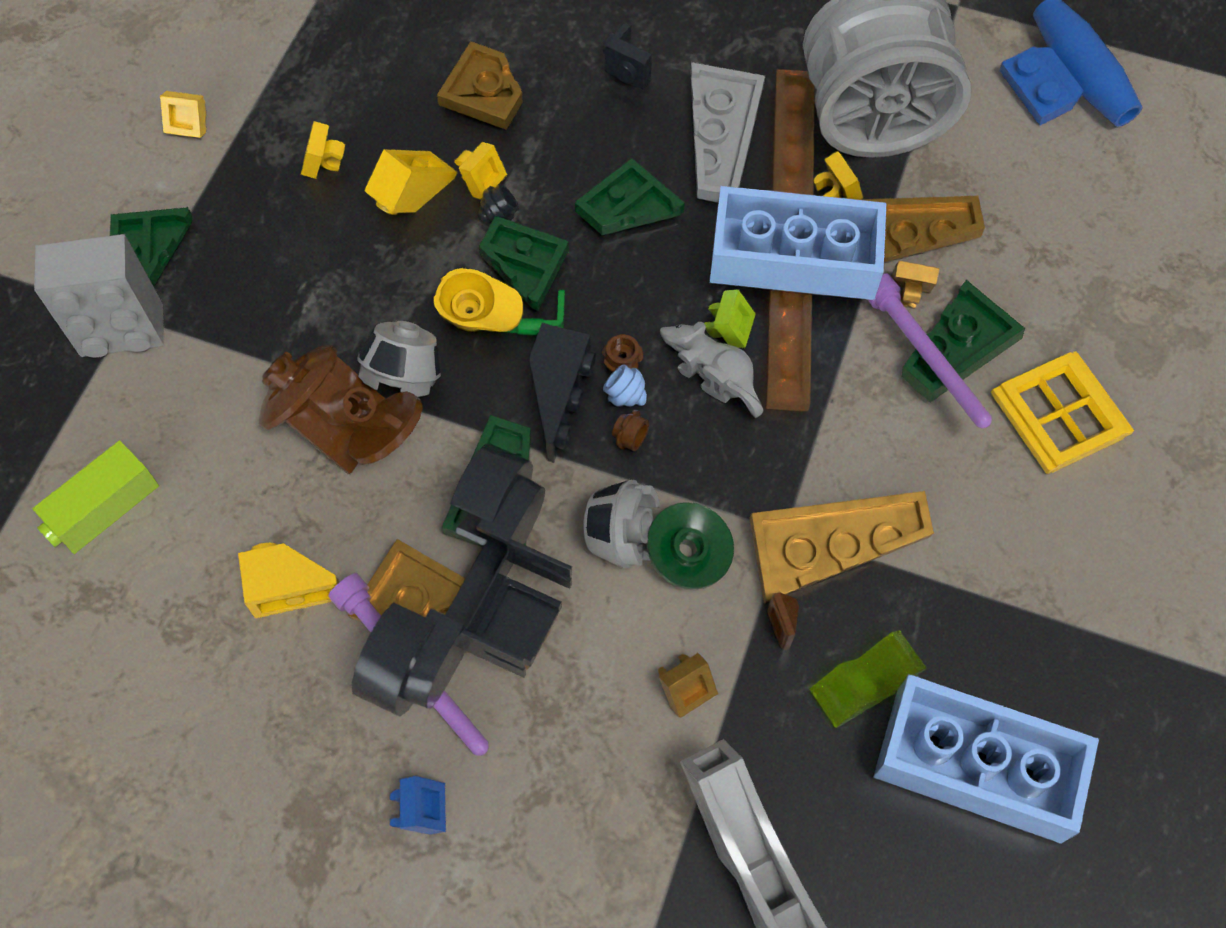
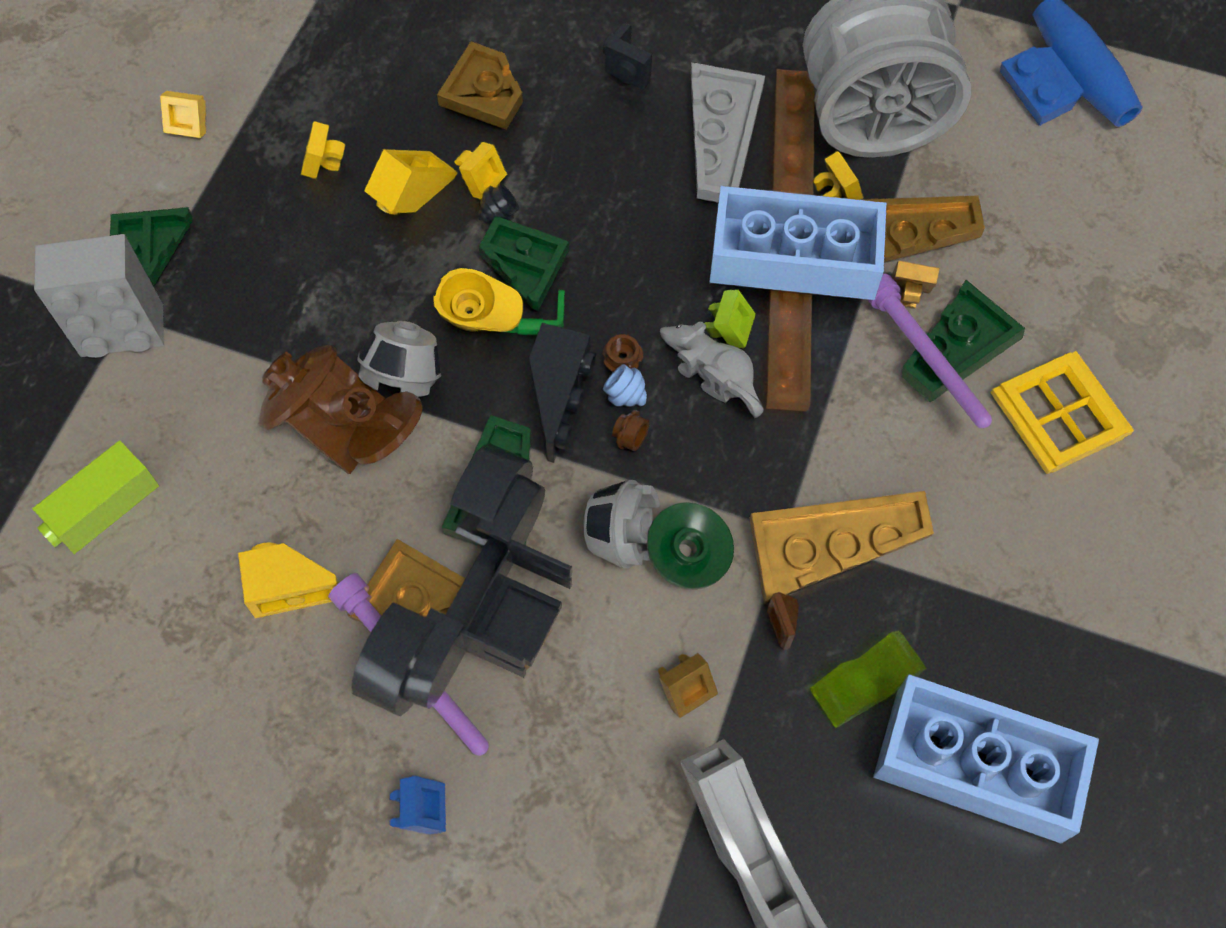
dark green wing [575,158,685,235] -> none

